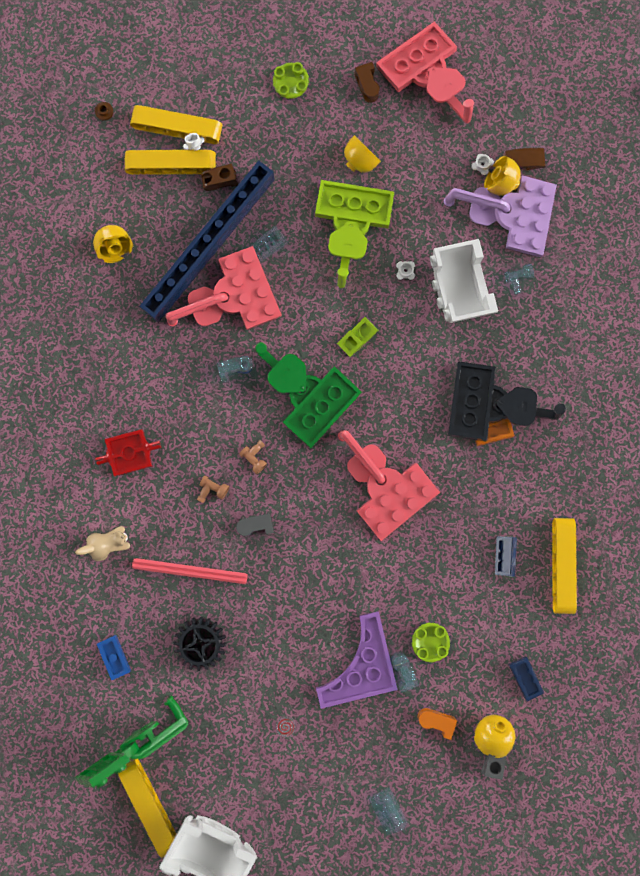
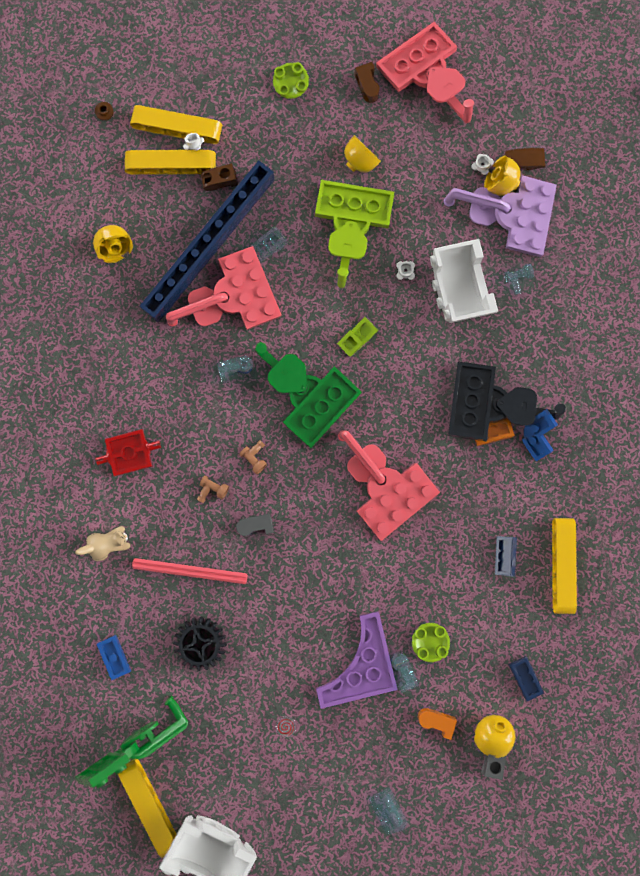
none -> blue plate [522,409,558,461]

